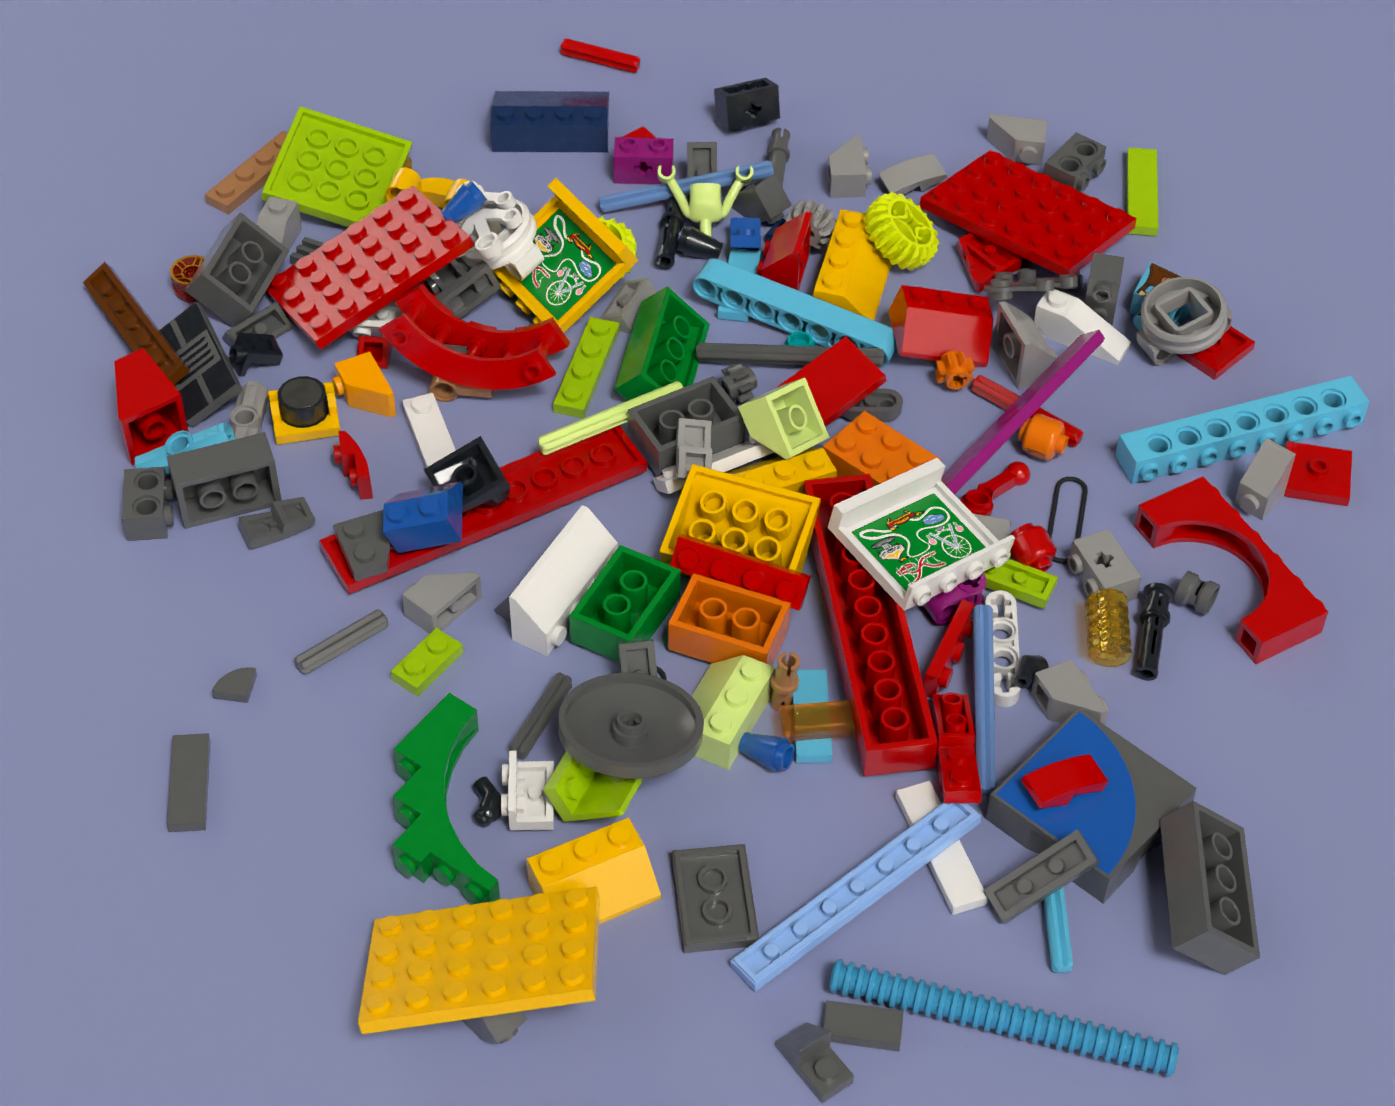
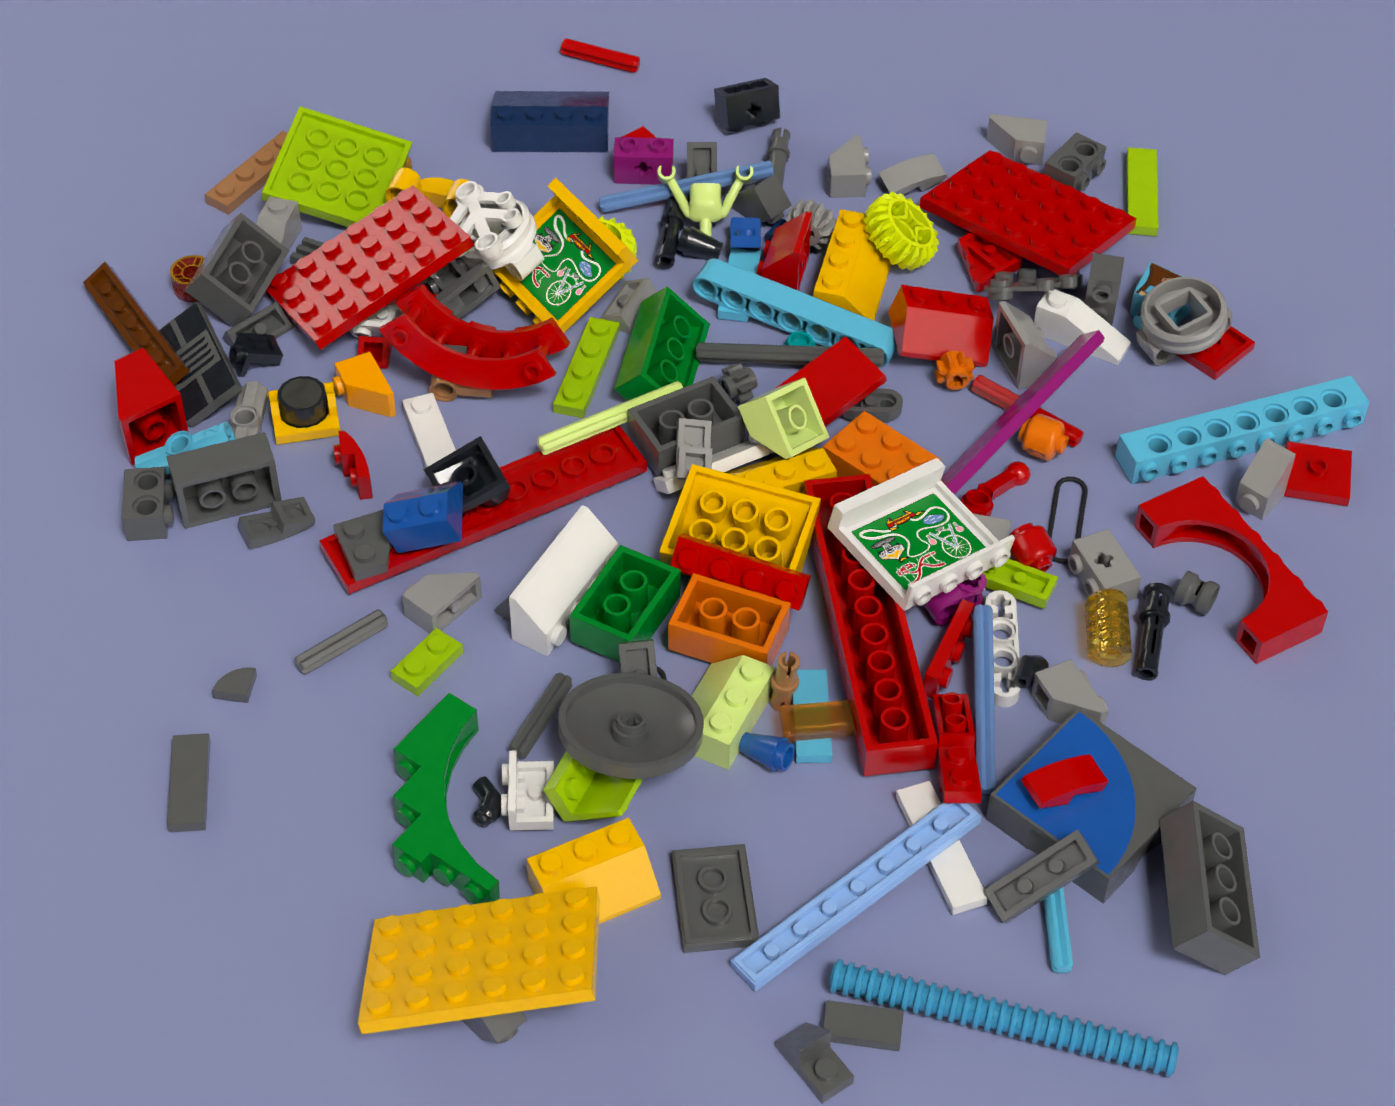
blue cone [441,181,488,223] -> none

